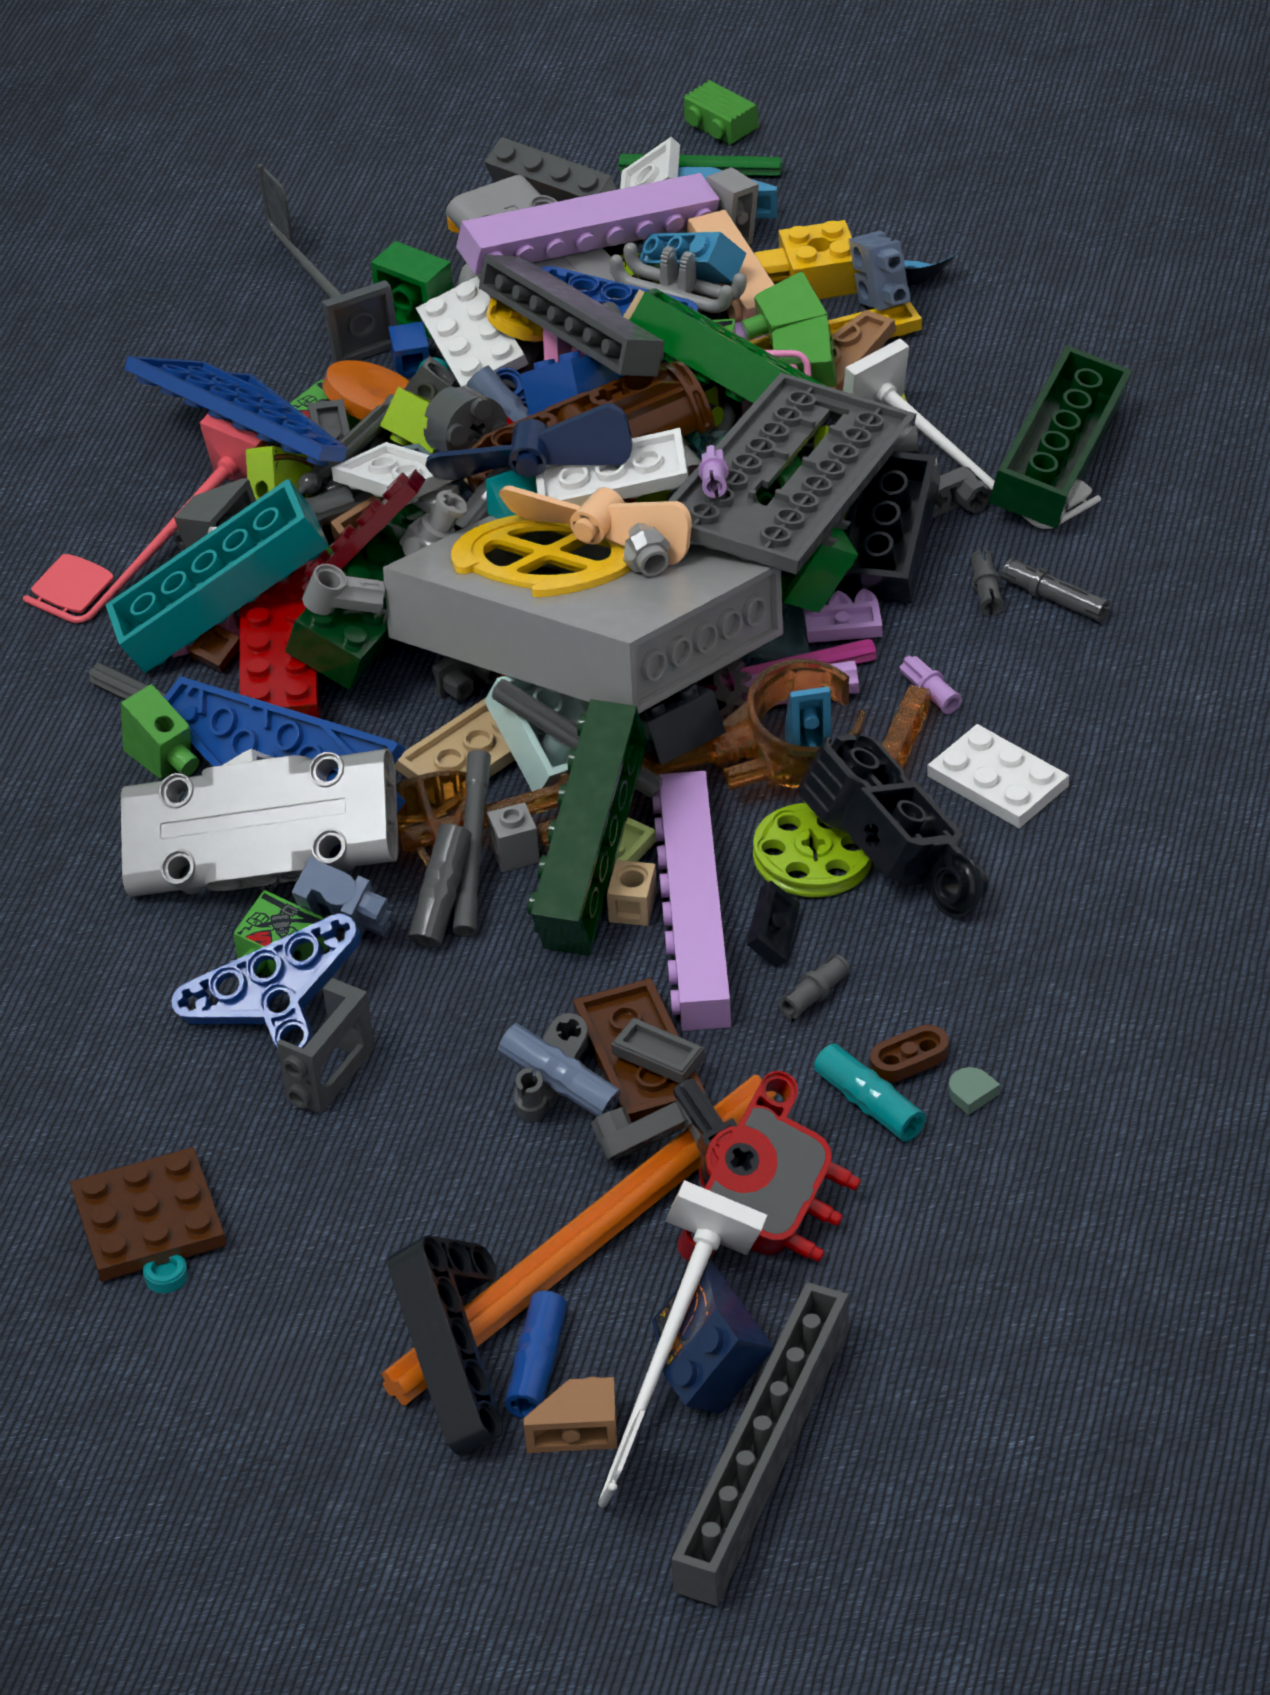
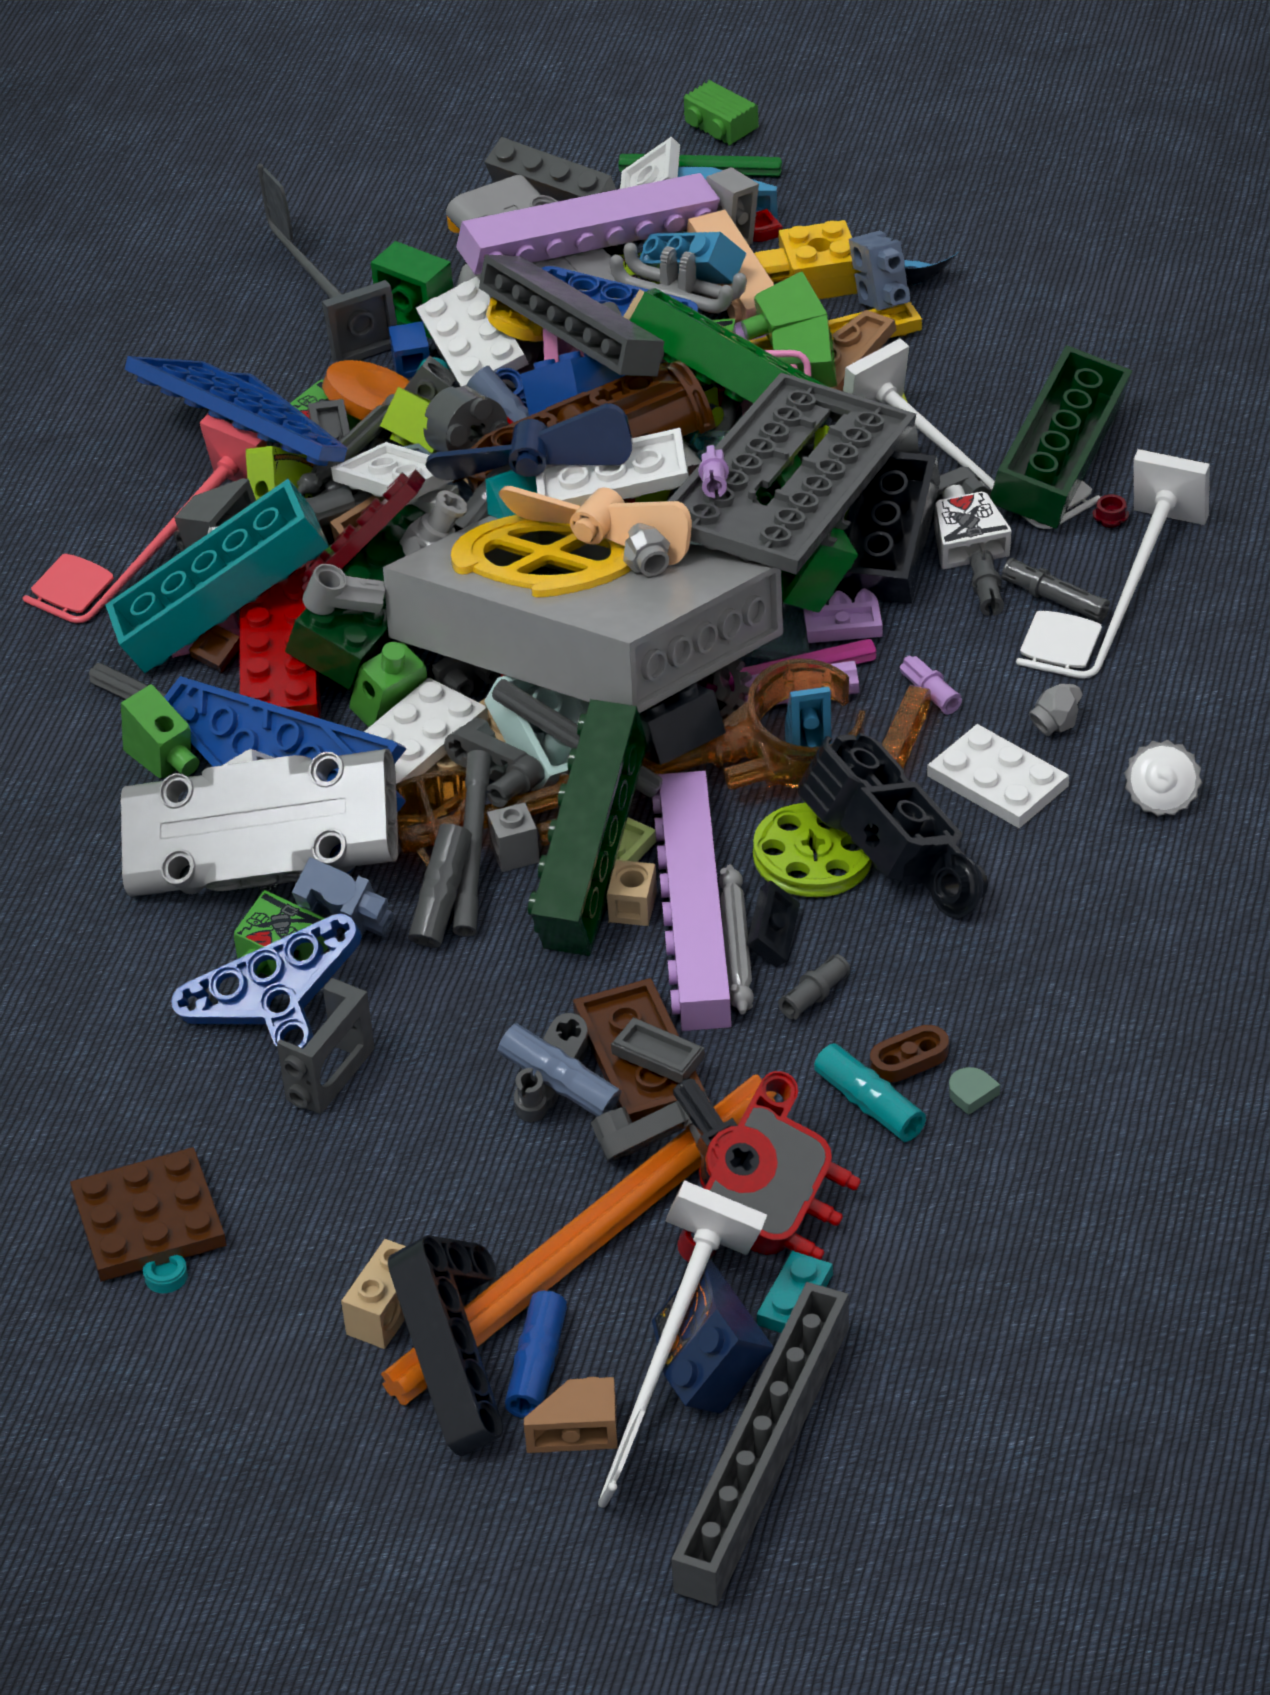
none -> tan brick [341,1239,406,1349]
none -> bright green torso [349,642,427,727]
none -> white plate [364,678,488,794]
none -> dark grey beam [444,717,545,807]
none -> light grey wheel [719,864,754,1014]
none -> red tile [753,209,783,242]
none -> teal plate [757,1251,833,1333]
none -> white torso [934,485,1012,570]
none -> white piece [1016,449,1210,679]
none -> light grey rock [1029,684,1082,736]
none -> dark red plate [1093,494,1129,528]
none -> white piece [1124,740,1202,816]

